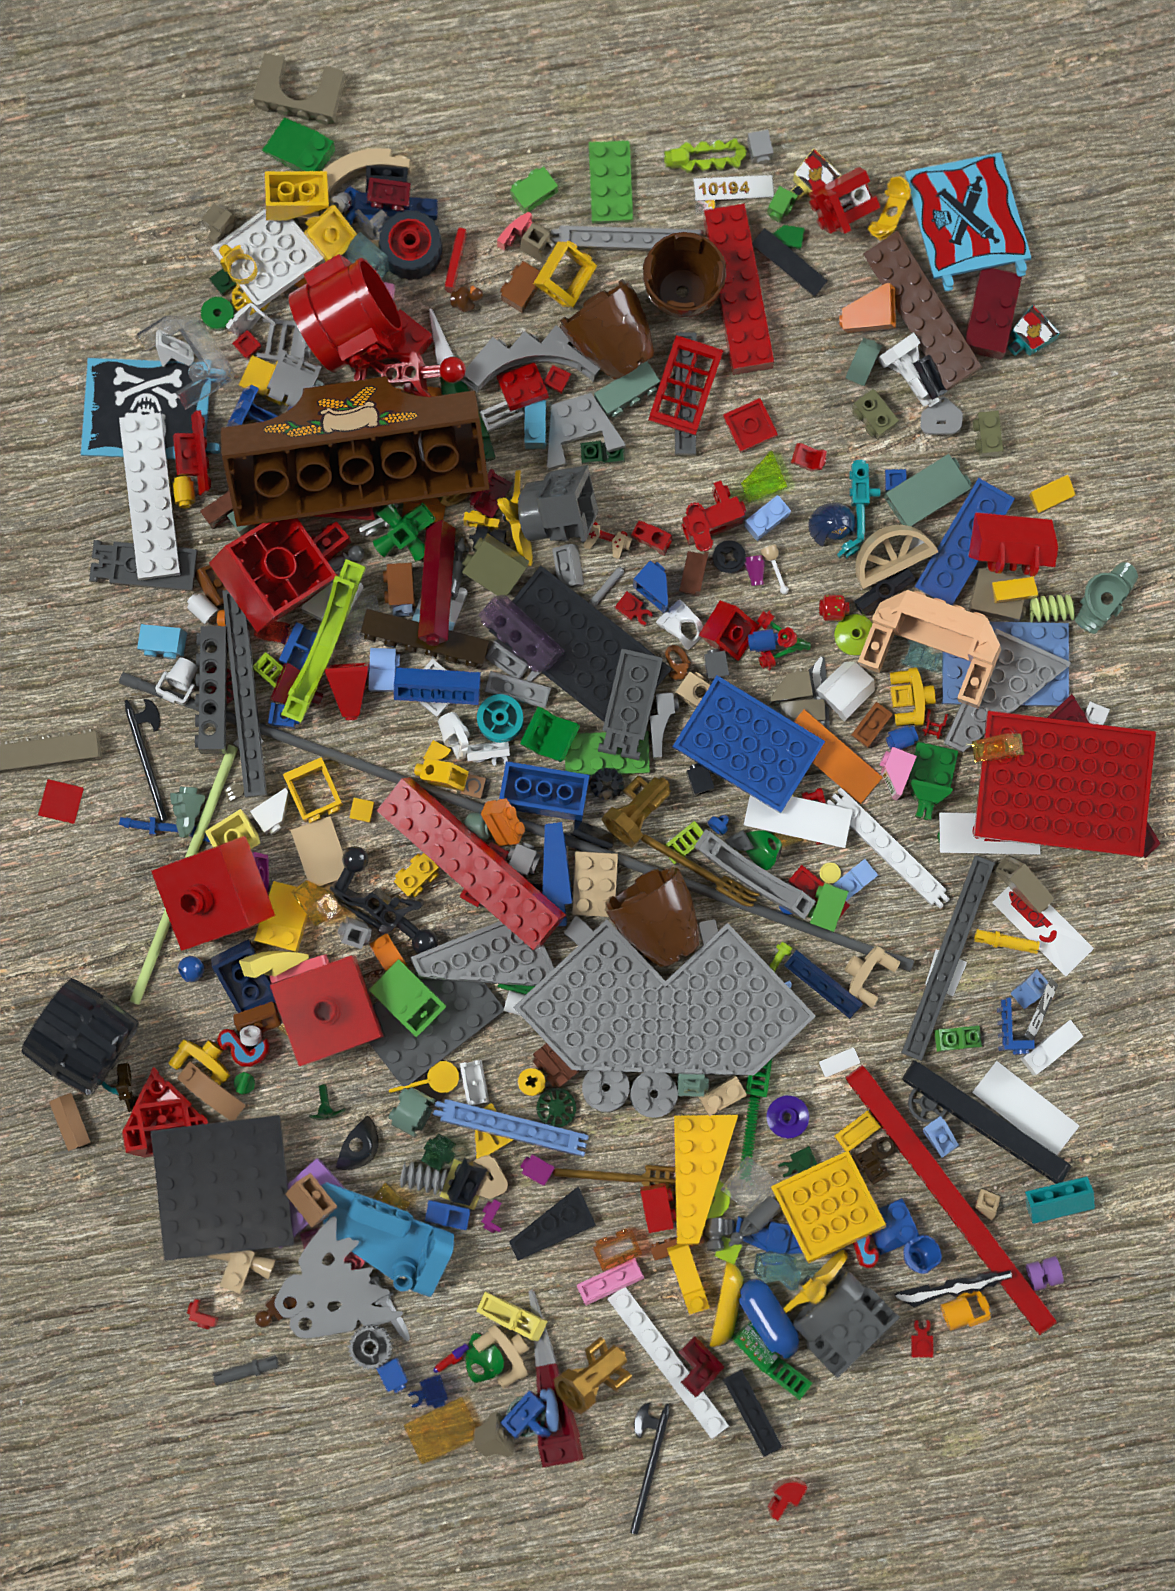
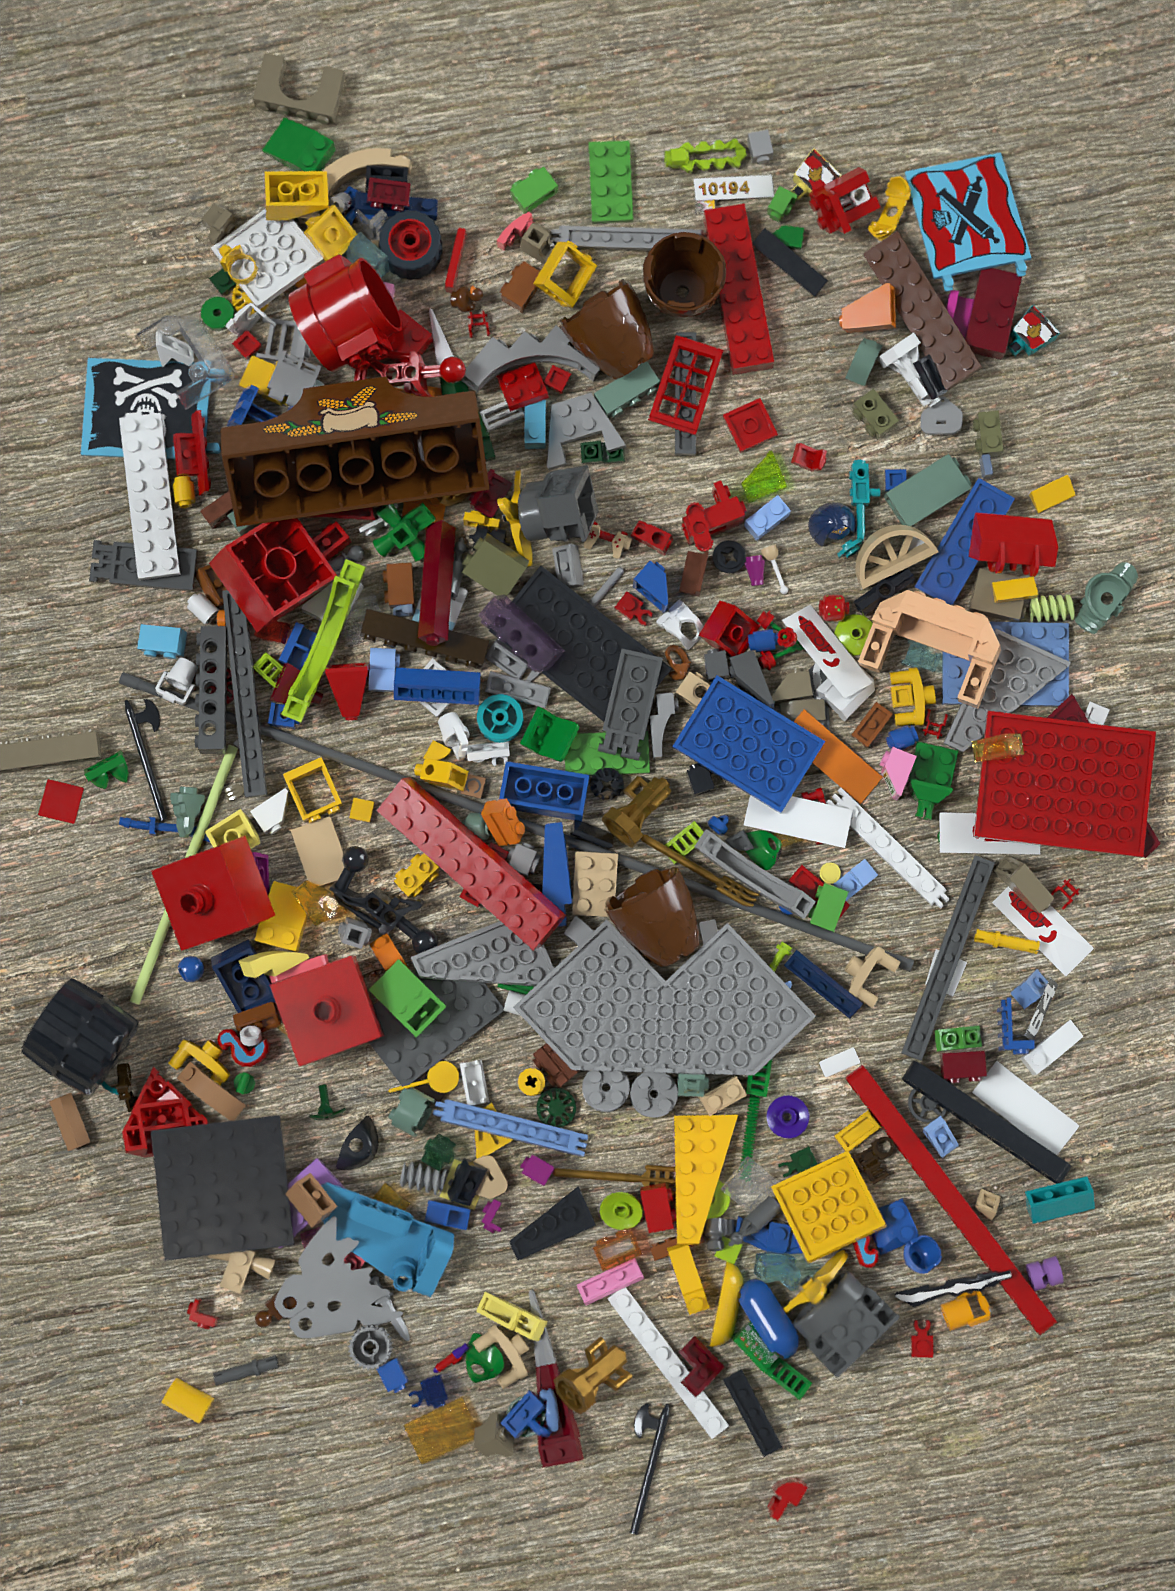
none -> green tile [84,750,129,789]
none -> yellow brick [161,1378,214,1423]
none -> red piece [468,310,490,338]
none -> lime dish [600,1192,643,1230]
none -> dark grey slope [728,650,775,710]
none -> white sticker [782,605,873,699]
none -> dark red brick [940,1051,987,1083]
none -> dark pink panel [946,290,973,338]
none -> sand blue tile [979,454,993,480]
none -> red piece [1050,878,1080,910]

